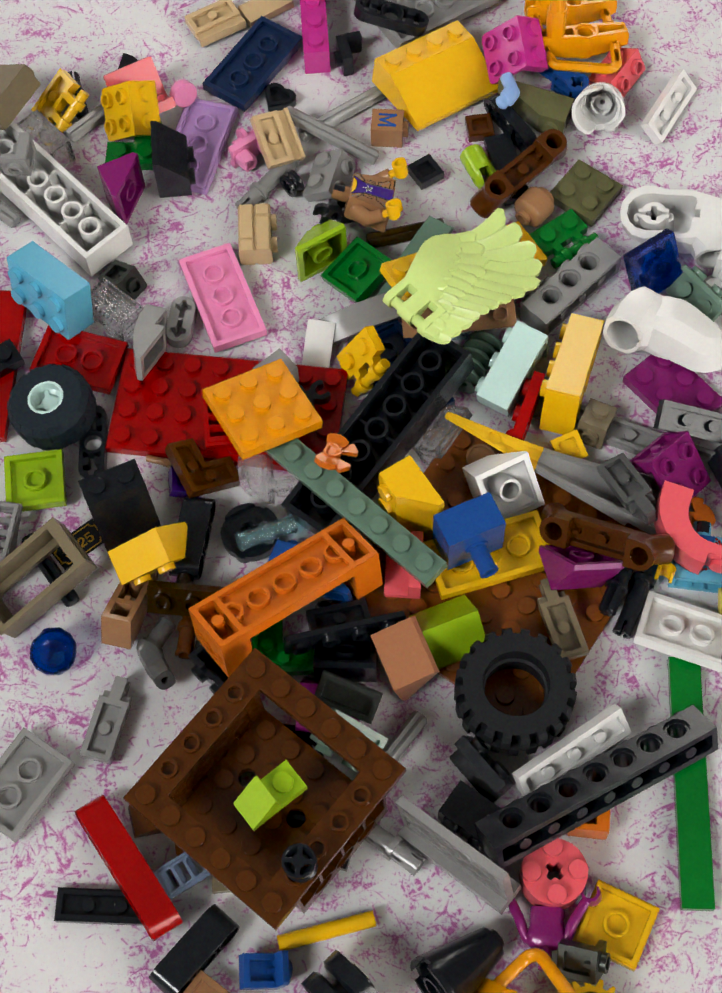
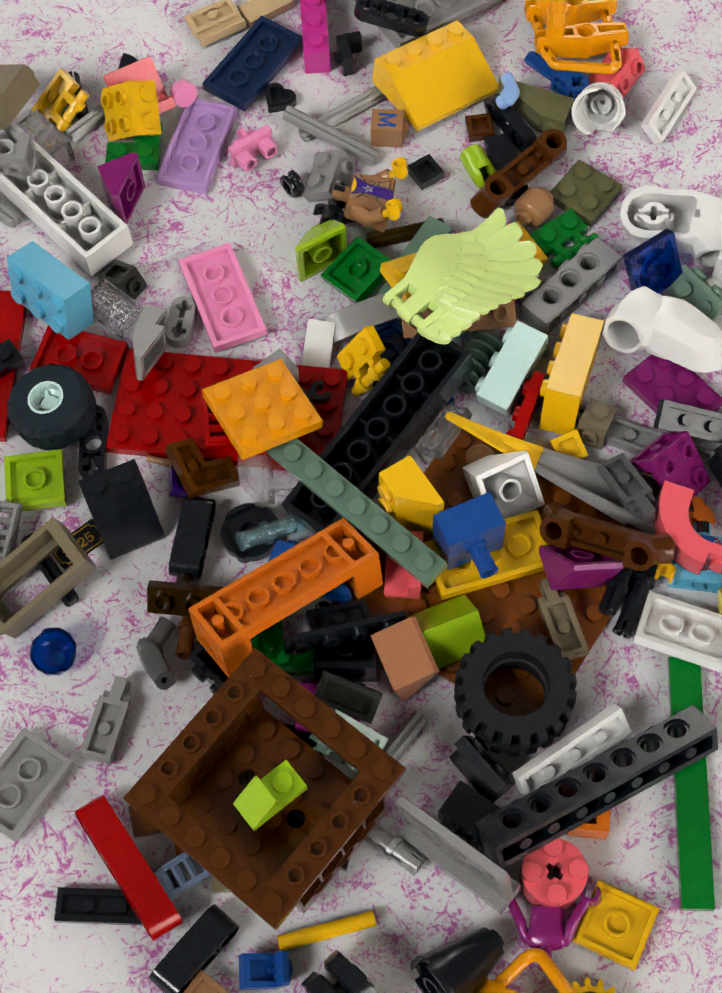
medium nougat slope [101,571,159,650] -> none
yellow slope [108,522,188,587] -> none
black slope [150,121,196,198] -> none
light grey pin [235,160,299,209] -> none
tan brick [238,203,278,265] -> none
tan plate [250,107,306,170] -> none
black wheel [281,843,318,883] -> none
orange piece [314,433,358,473] -> none
dark pink bracket [482,15,549,84] -> none
pearl dark grey bracket [557,939,611,985] -> none

